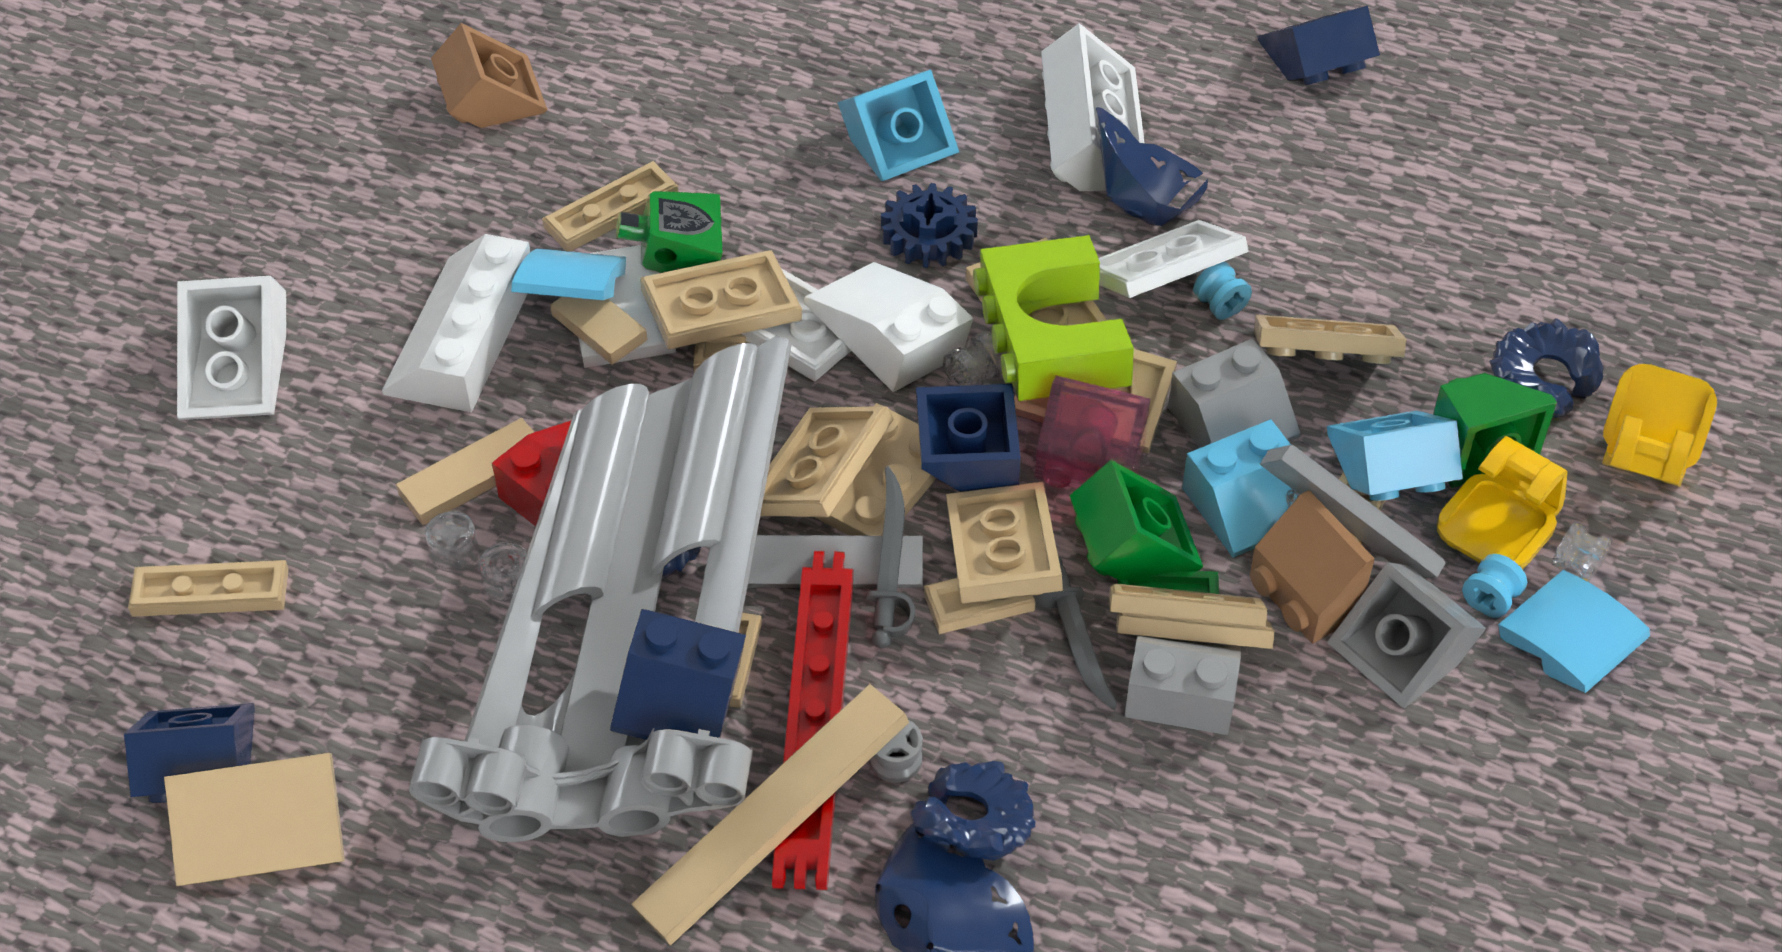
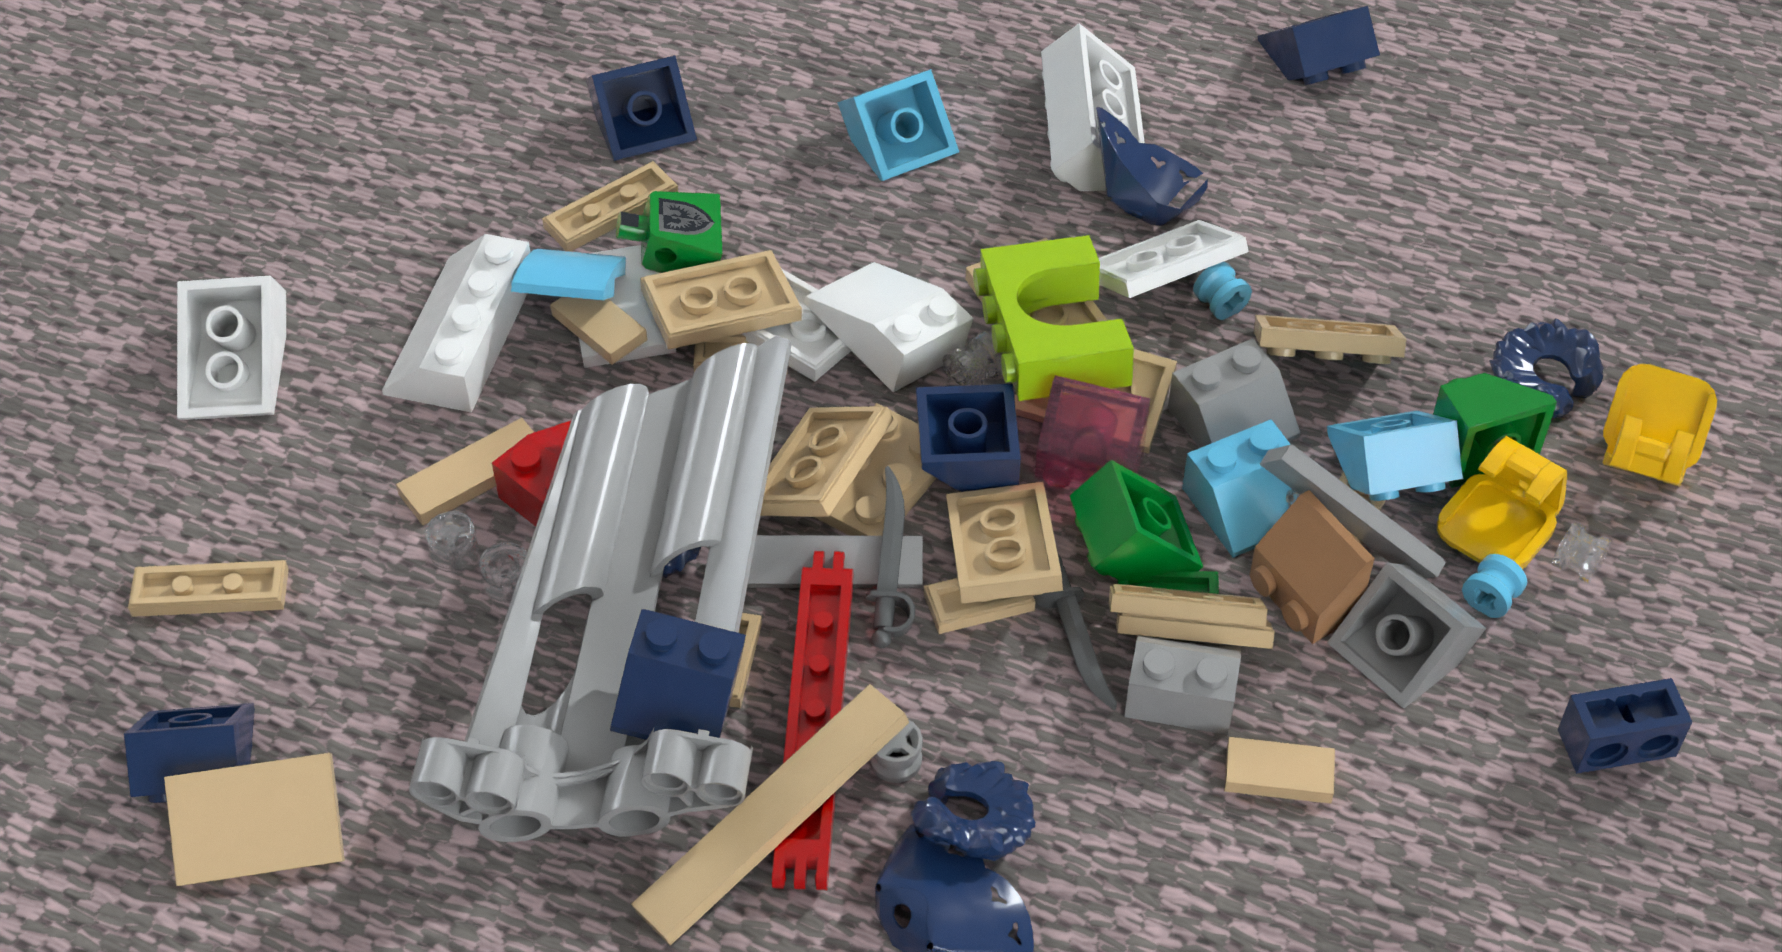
medium nougat slope [431,23,548,128] -> none
dark blue gear [881,183,978,268] -> none
medium azure slope [1498,570,1650,693] -> none
none -> dark blue slope [586,55,697,161]
none -> tan tile [1224,737,1335,804]
none -> dark blue brick [1557,678,1692,774]

